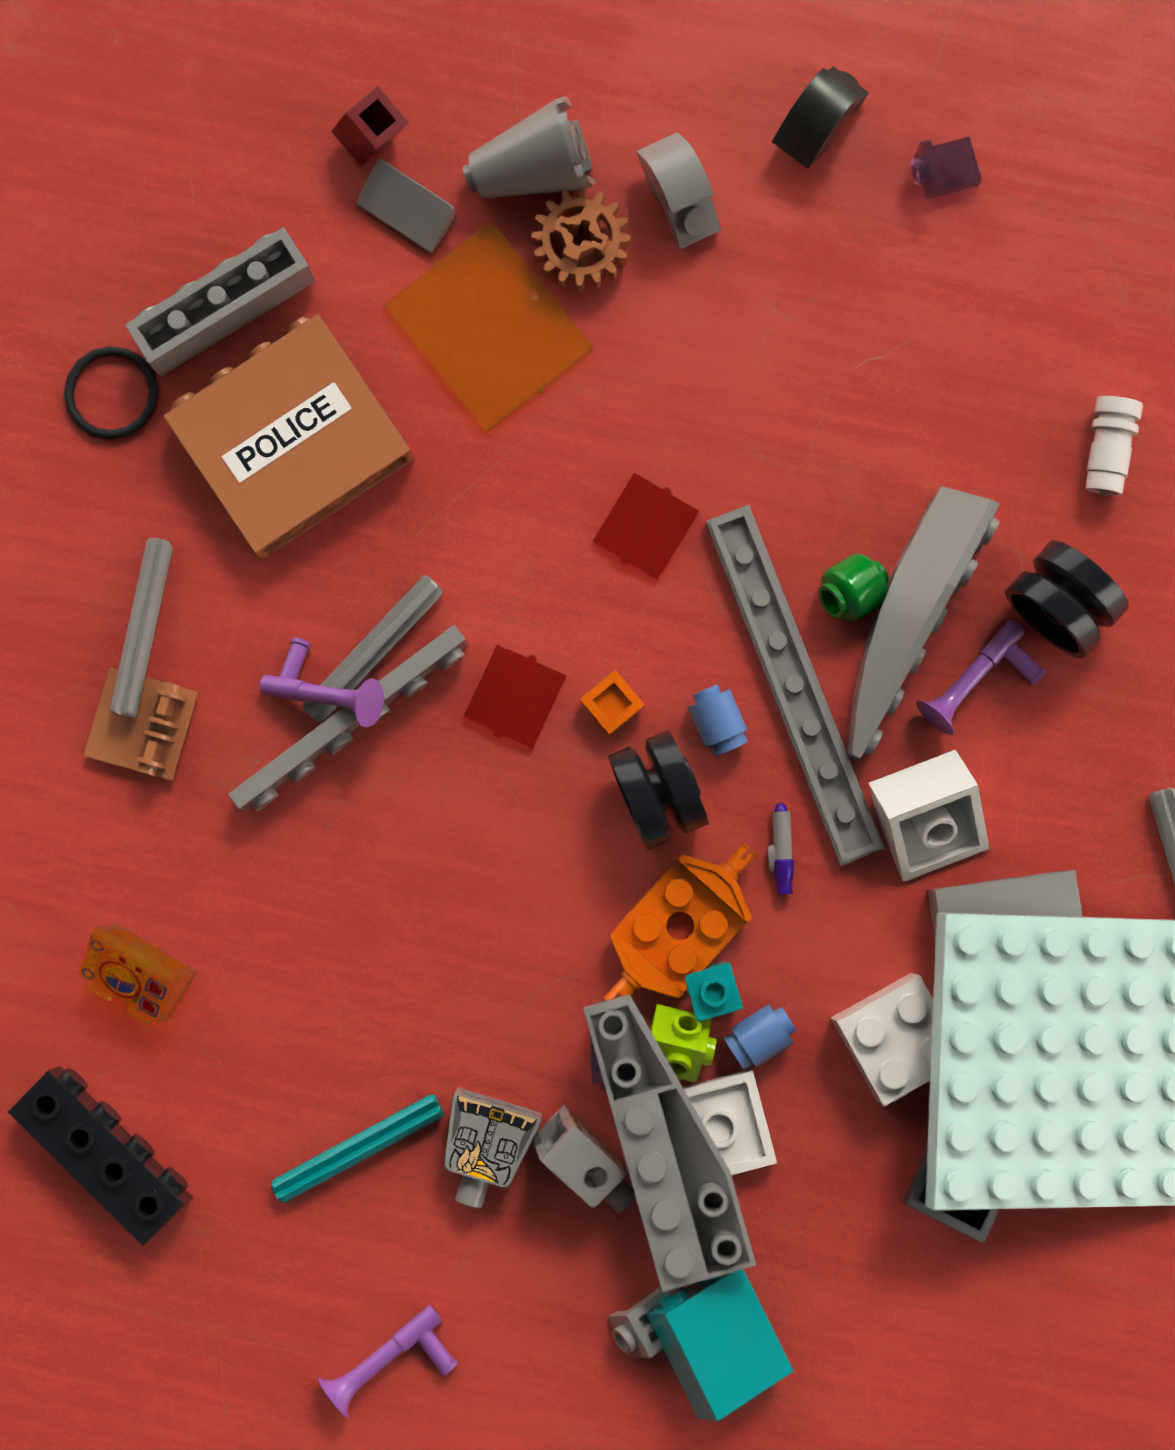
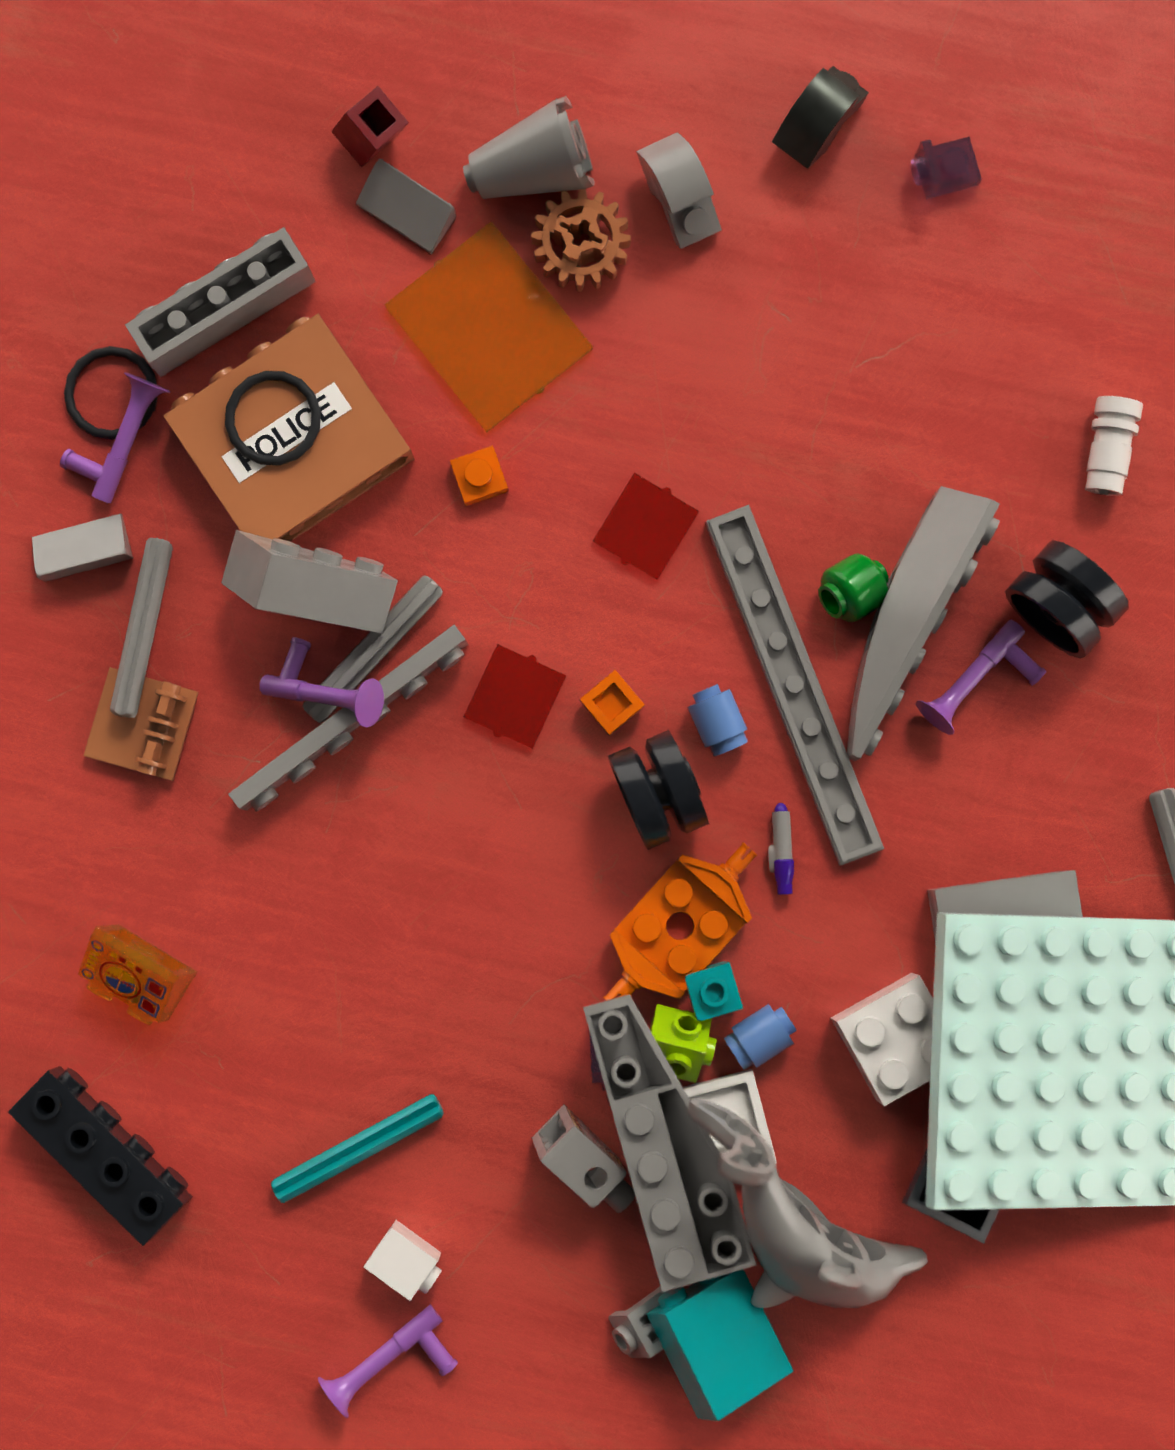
torso [444,1087,542,1208] -> none
white slope [869,749,990,882] -> none
none -> light grey slope [32,514,133,582]
none -> medium lavender piece [60,372,171,503]
none -> light grey wedge [221,530,398,633]
none -> black piece [225,371,321,465]
none -> white brick [364,1220,442,1301]
none -> orange plate [450,445,509,506]
none -> light grey animal [687,1098,928,1308]

